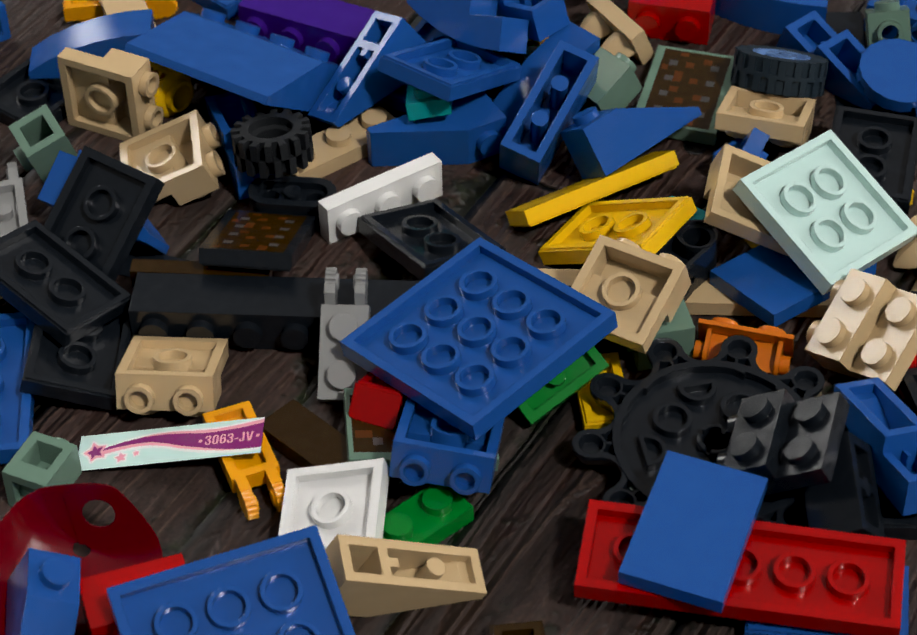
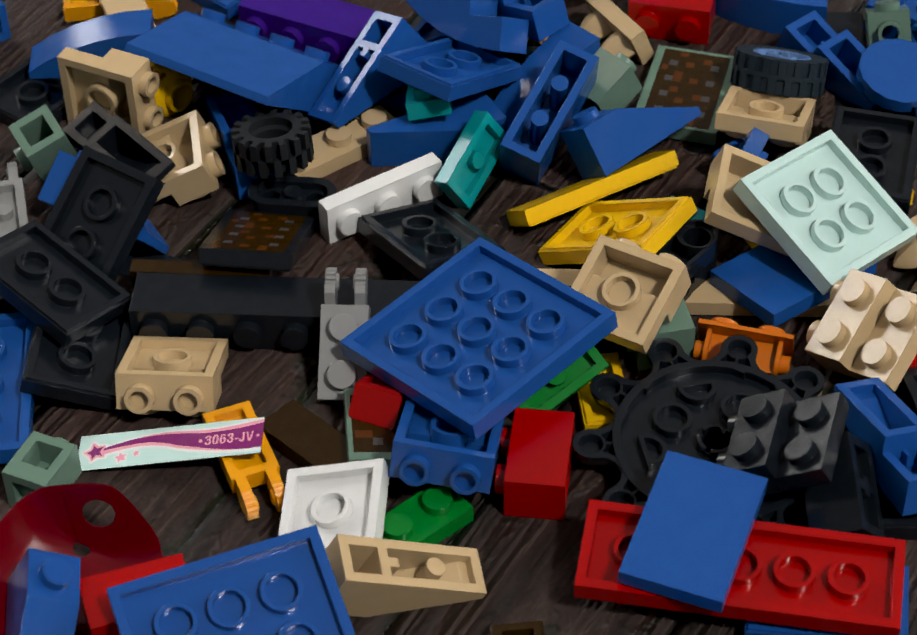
none -> black slope [62,101,176,180]
none -> teal plate [434,110,506,209]
none -> red brick [495,408,575,521]

